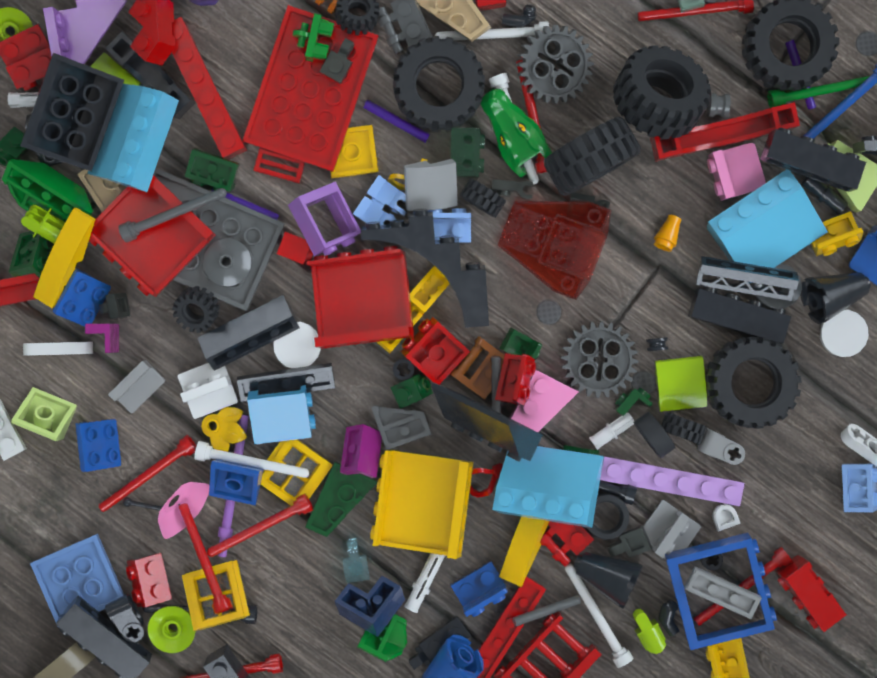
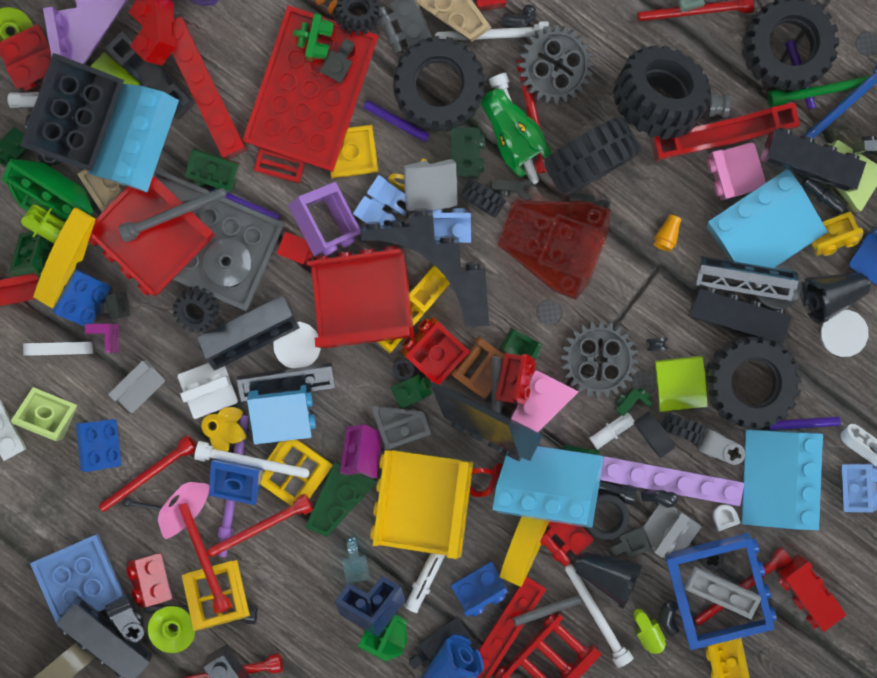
none -> black arm [641,490,678,508]
none -> medium azure slope [741,429,823,530]
none -> dark purple bar [768,416,841,431]

